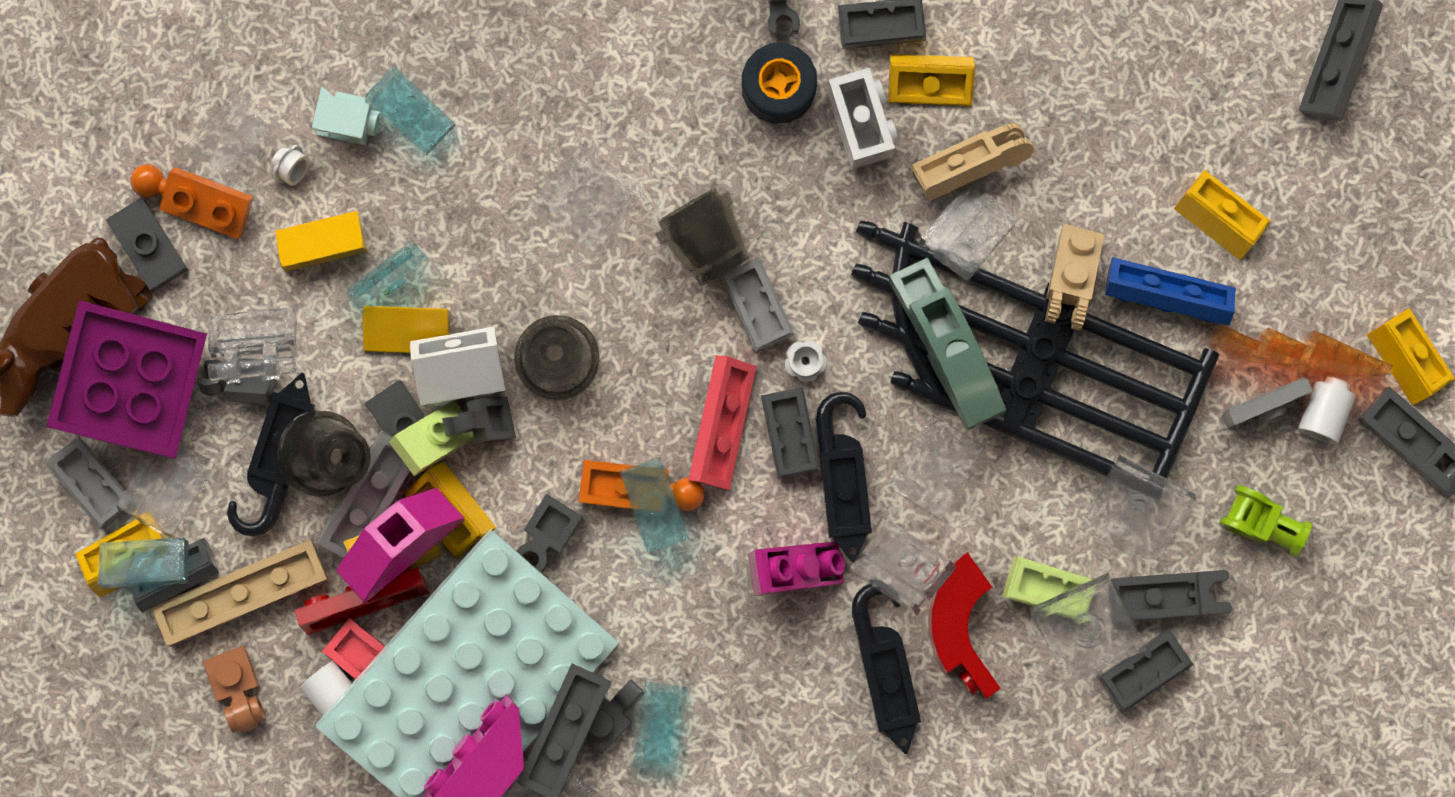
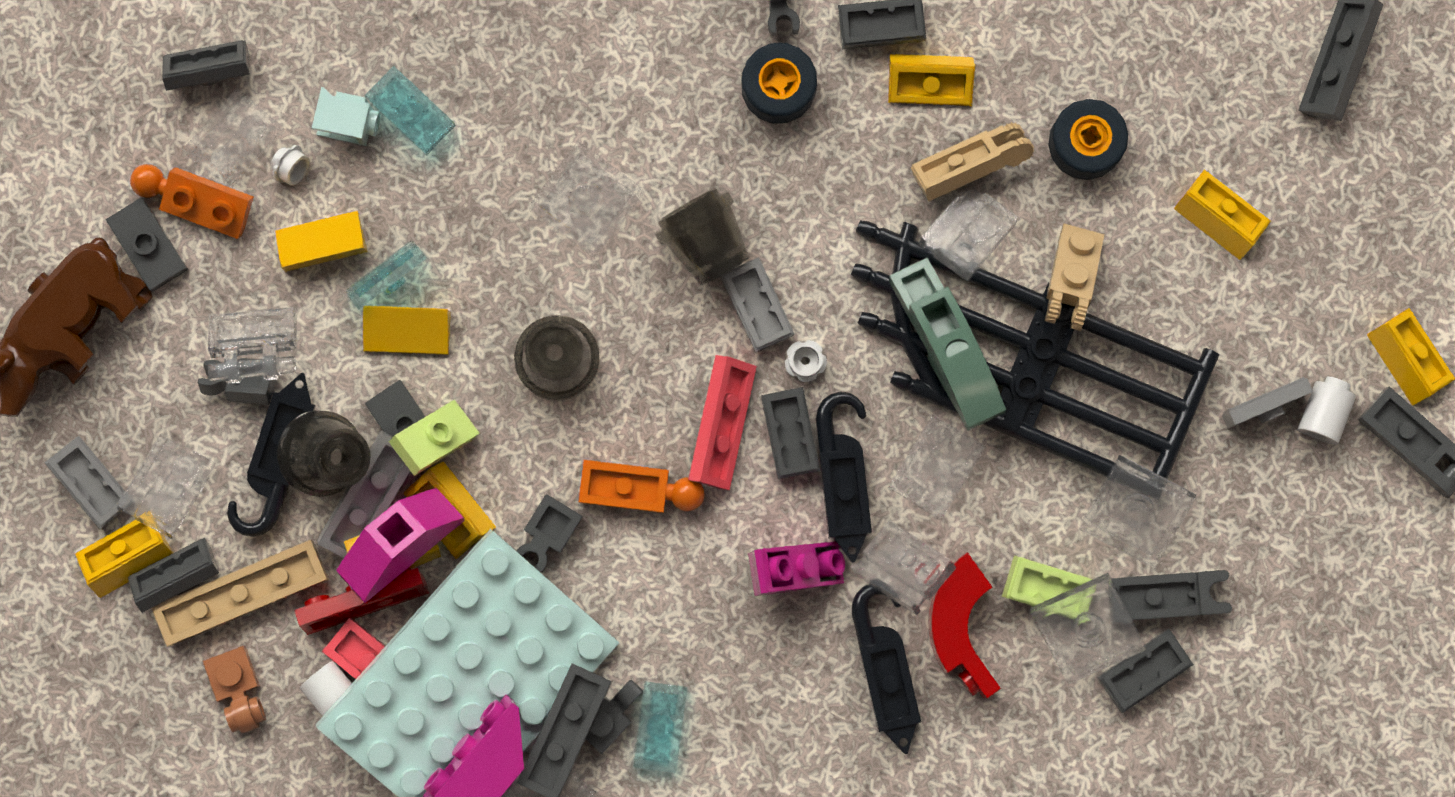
magenta plate [46,300,207,459] -> none
clear light blue plate [98,538,189,589] -> none
white brick [410,327,505,406] -> none
dark grey plate [442,396,516,444] -> none
clear light blue plate [620,457,689,553] -> none
white brick [827,68,899,170] -> none
blue plate [1105,257,1236,326] -> none
clear orange slope [1208,325,1393,378] -> none
lime connector [1219,485,1312,558] -> none
none -> dark grey plate [162,40,250,91]
none -> black wheel [1048,99,1129,180]

